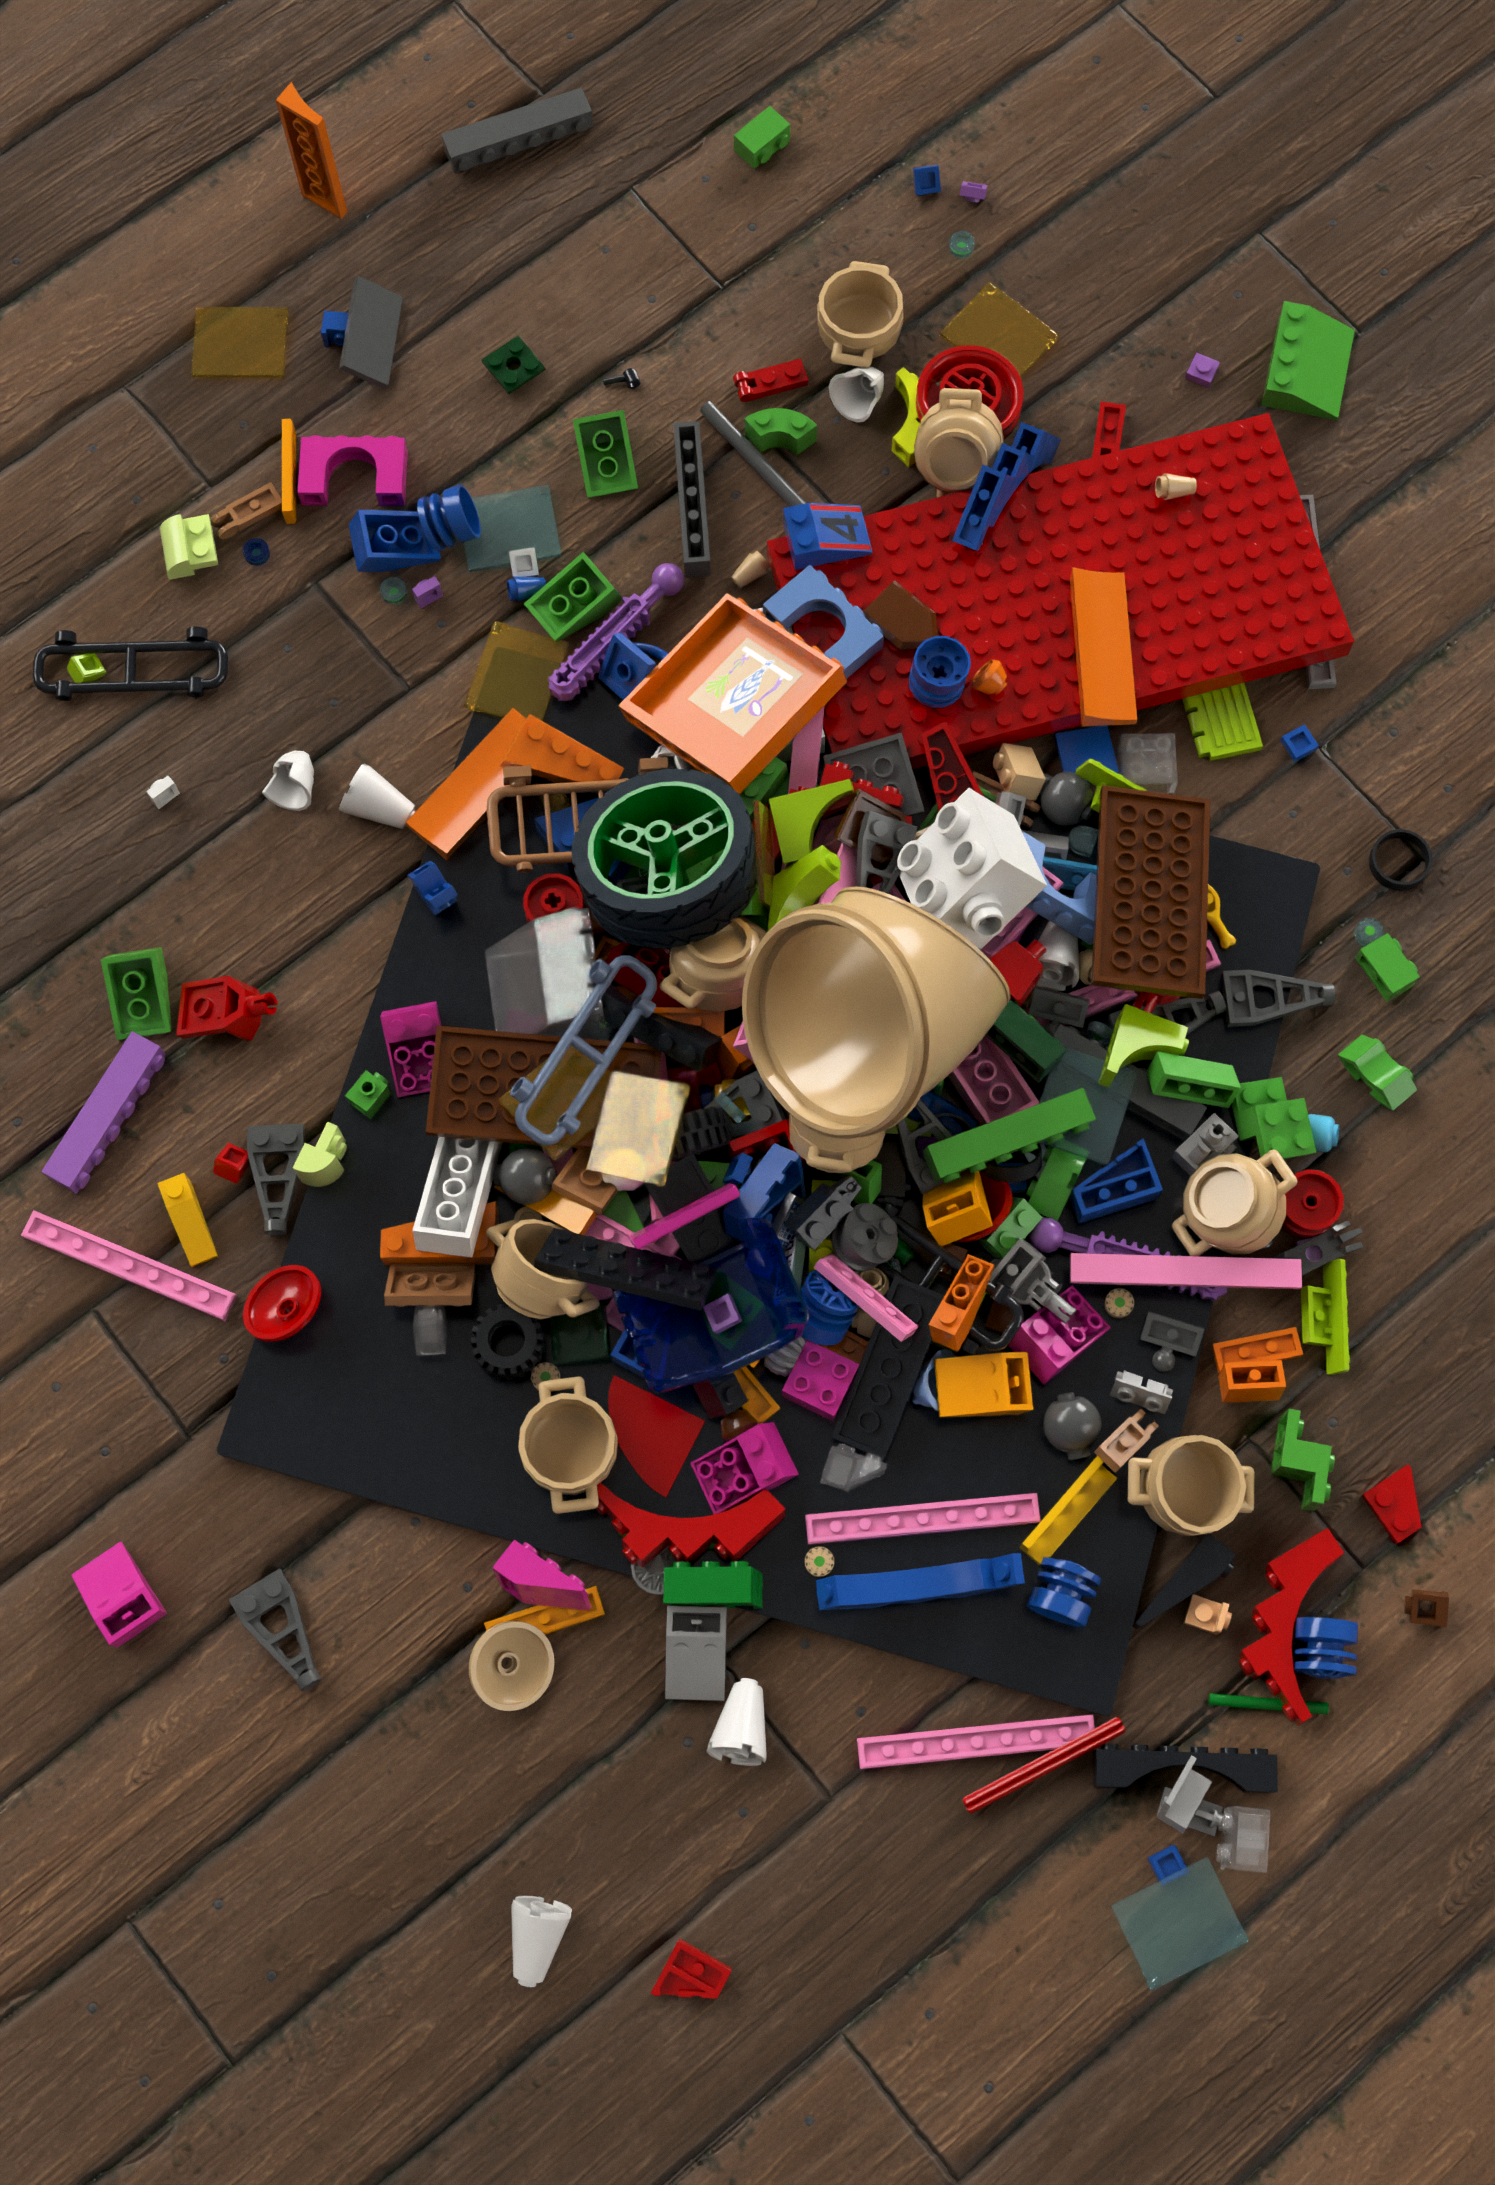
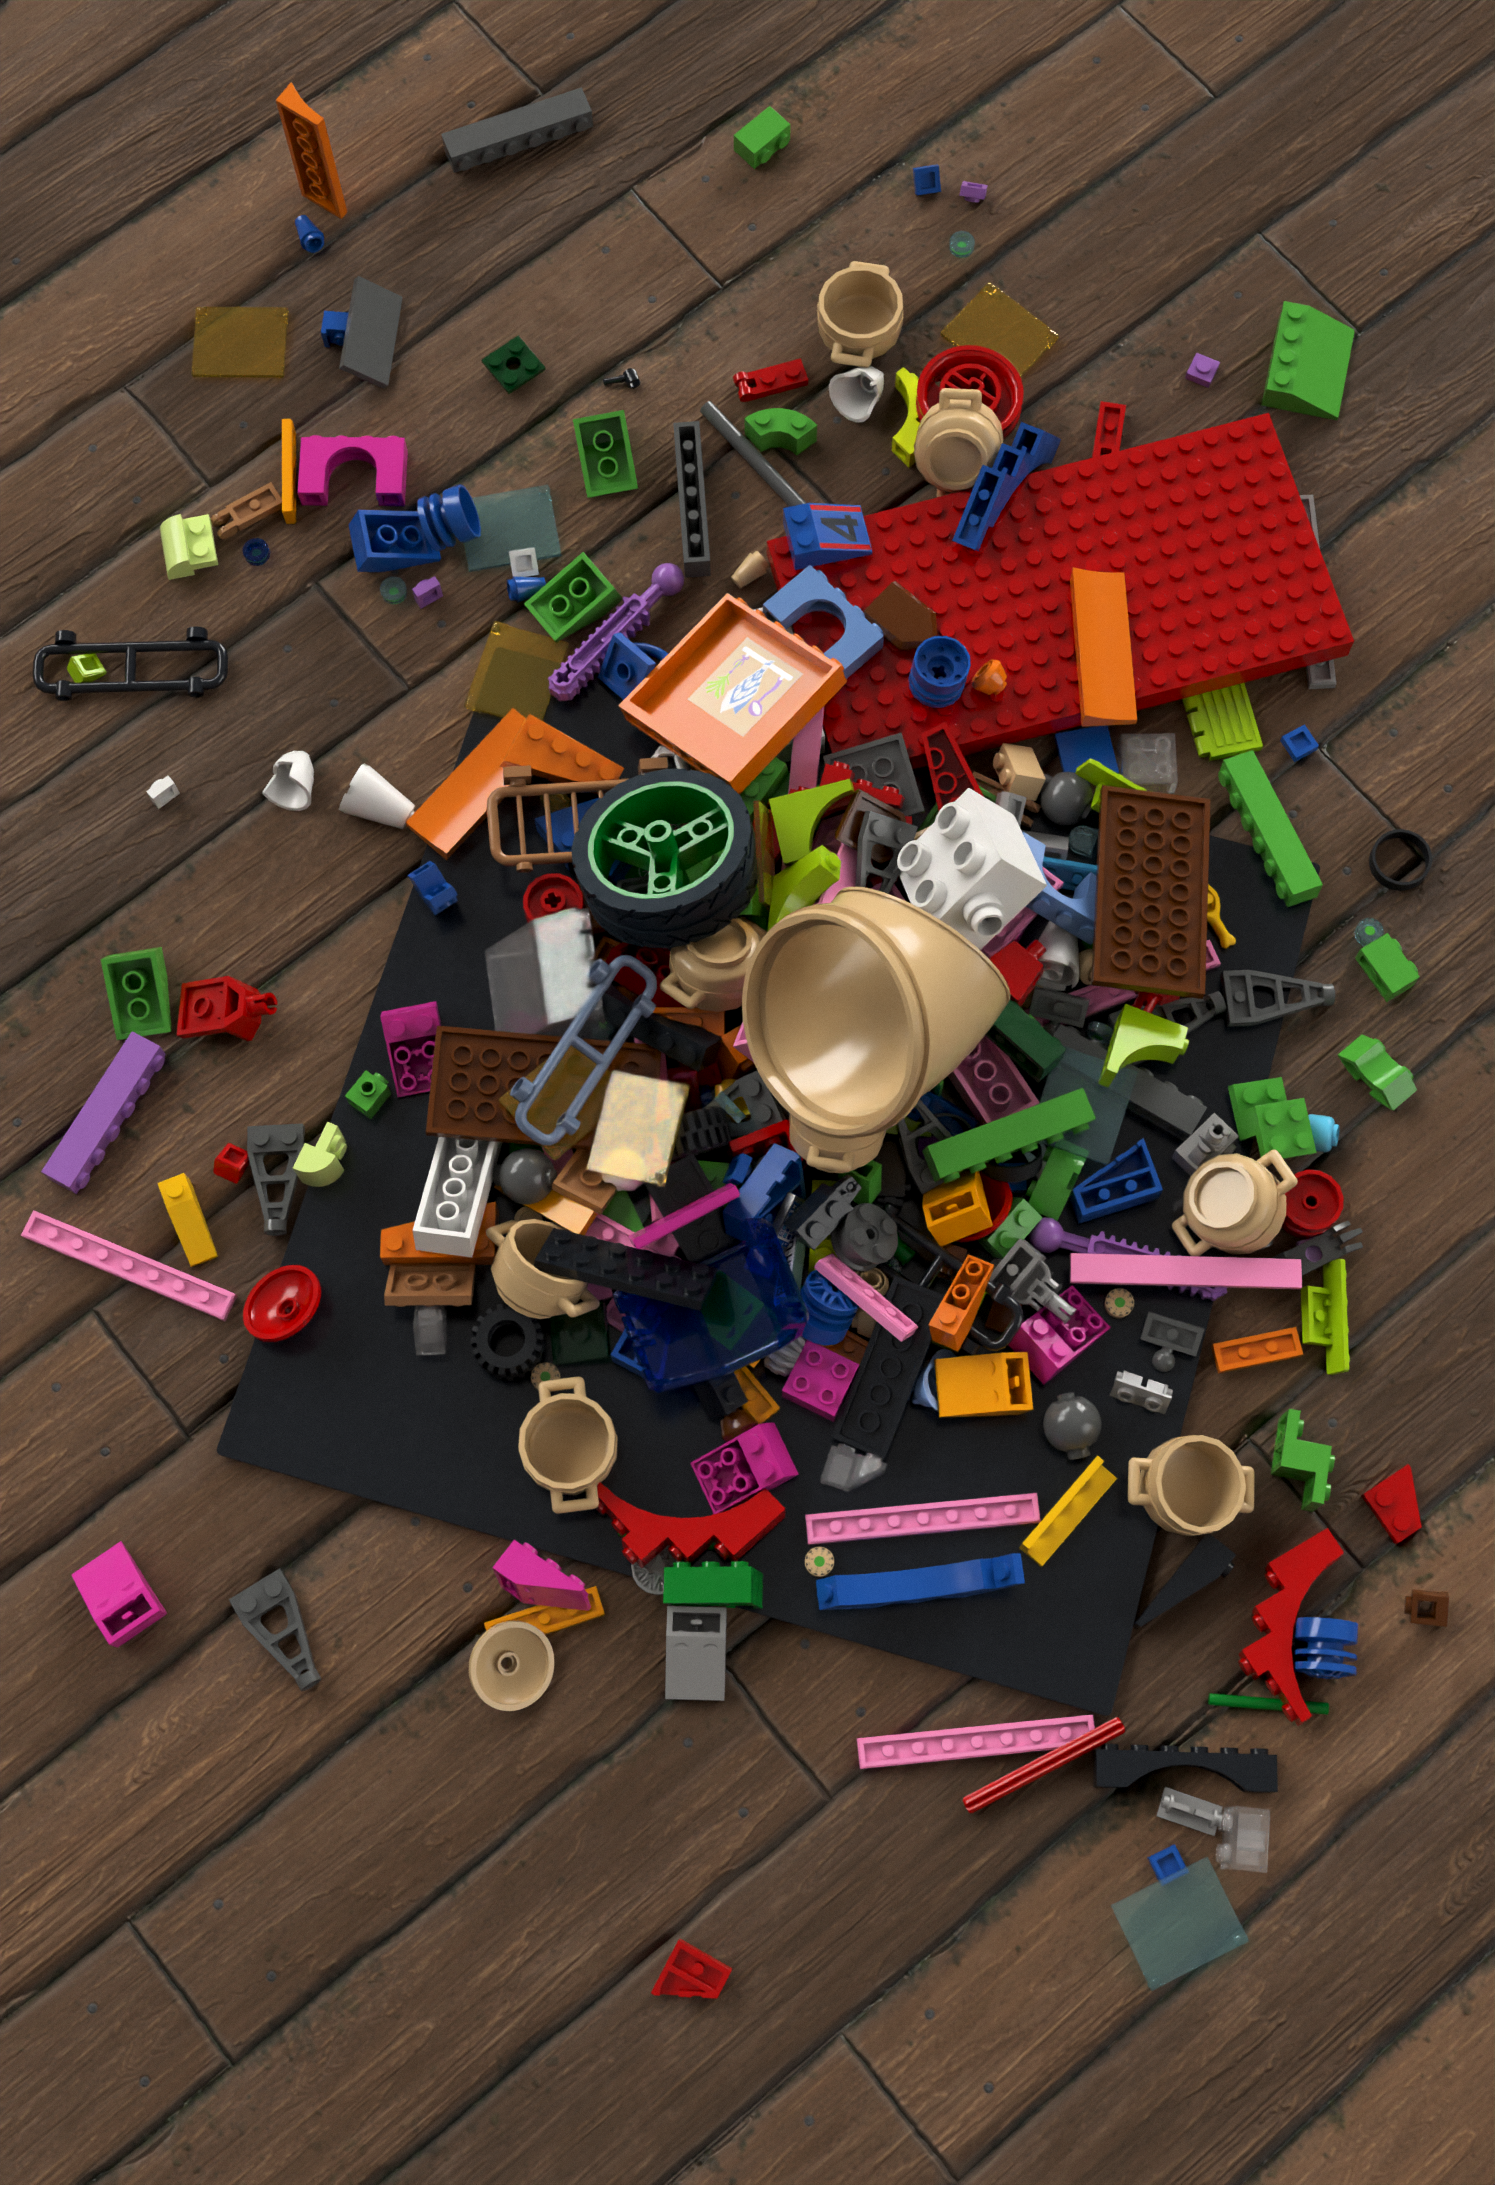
white cone [511,1896,572,1987] -> none
red sticker [608,1375,705,1498] -> none
medium lavender plate [703,1294,742,1334] -> none
white cone [707,1678,767,1766] -> none
blue wheel [1026,1557,1101,1628] -> none
medium nougat hinge [1094,1409,1159,1473] -> none
bright green brick [1146,1051,1241,1108] -> none
tan cone [1155,473,1197,500] -> none
light grey panel [1157,1755,1212,1833] -> none
light nougat bracket [1183,1594,1232,1635] -> none
orange brick [1218,1360,1286,1403] -> none
none -> blue cone [295,215,324,253]
none -> bright green brick [1218,750,1323,907]

